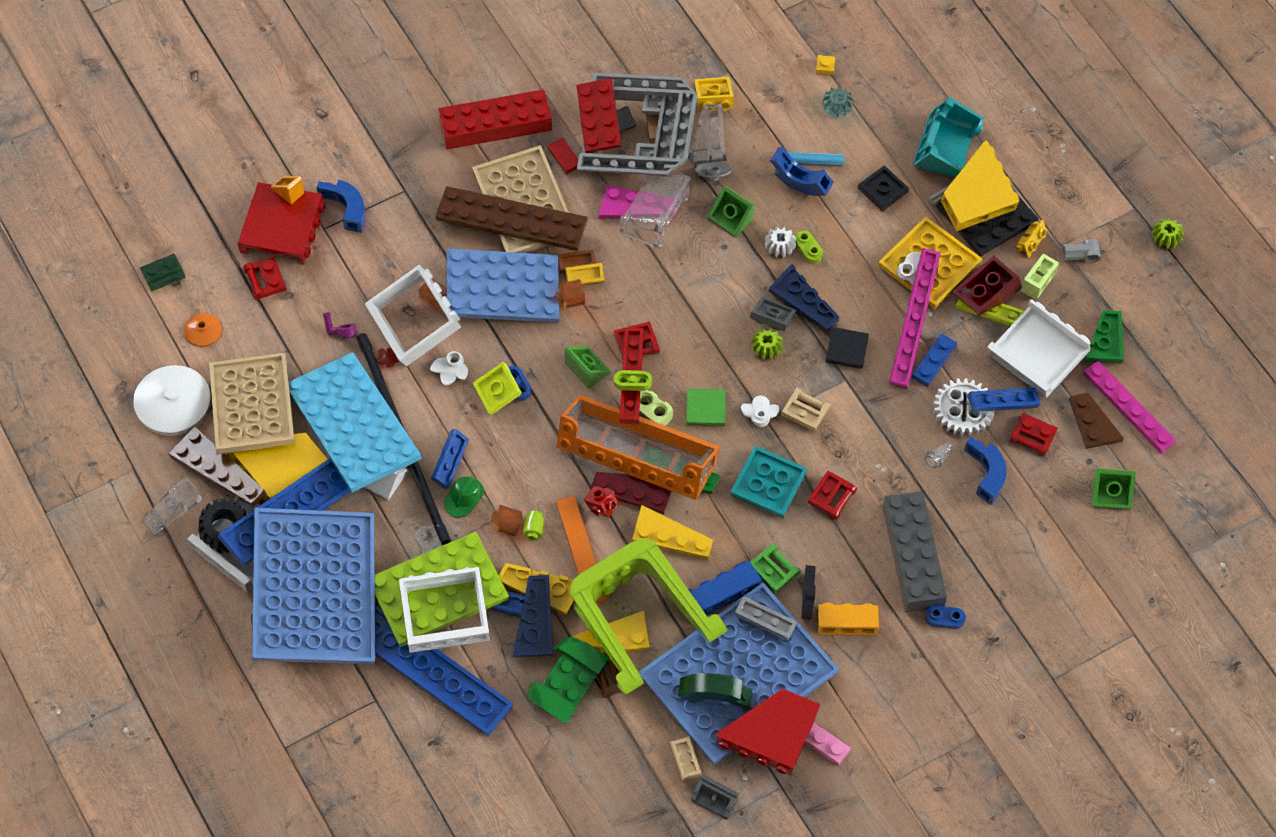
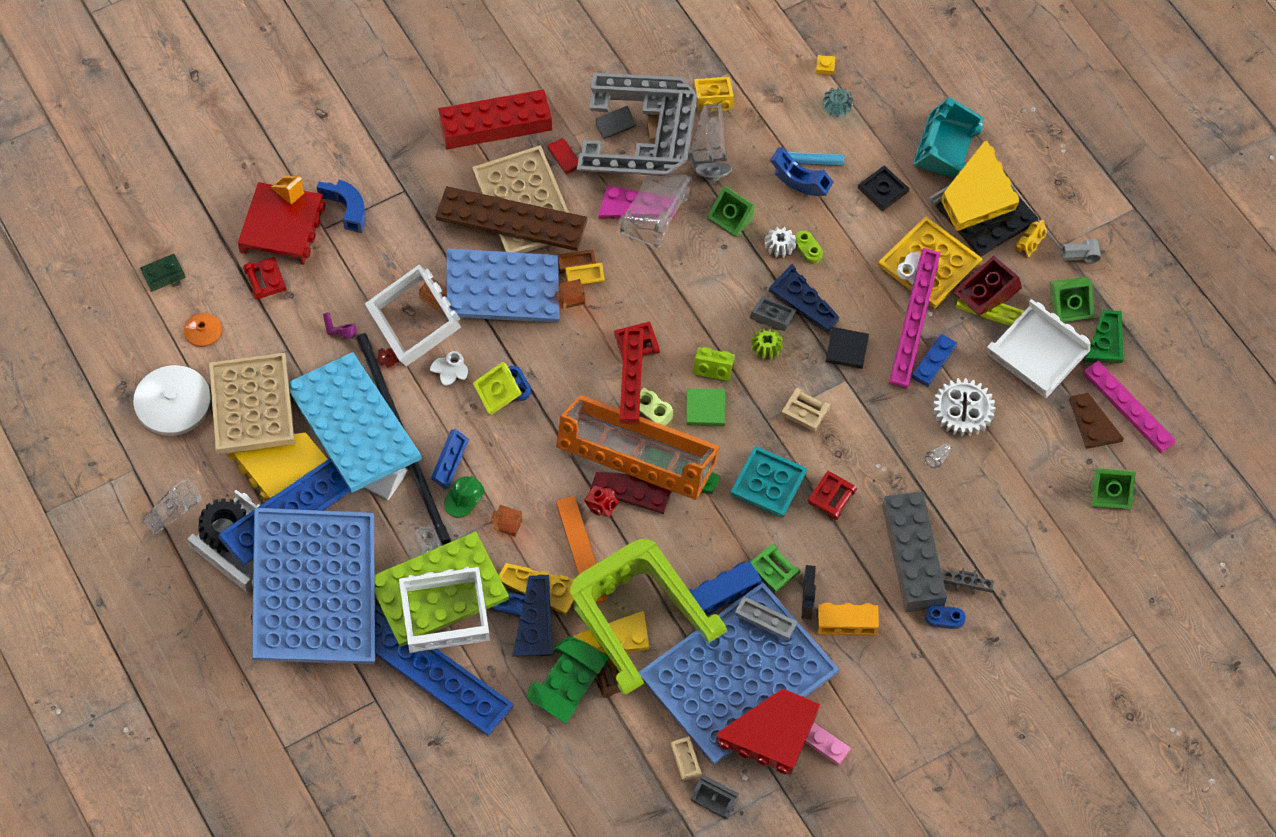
wing [169,427,266,508] -> none
lime brick [523,511,544,541] -> none
bright green slope [565,346,611,389] -> none
red plate [576,78,622,153] -> none
lime plate [614,370,652,391] -> none
yellow wing [632,505,713,560] -> none
dark green arch [678,673,753,709] -> none
white plate [741,395,779,427] -> none
blue arch [964,437,1007,505] -> none
blue plate [967,388,1041,412] -> none
red plate [1009,413,1058,457] -> none
yellowish green brick [1021,254,1059,300] -> none
lime gear [1152,217,1184,249] -> none
none -> lime bracket [693,347,735,381]
none -> dark grey piece [942,568,994,595]
none -> bright green slope [1050,277,1094,322]

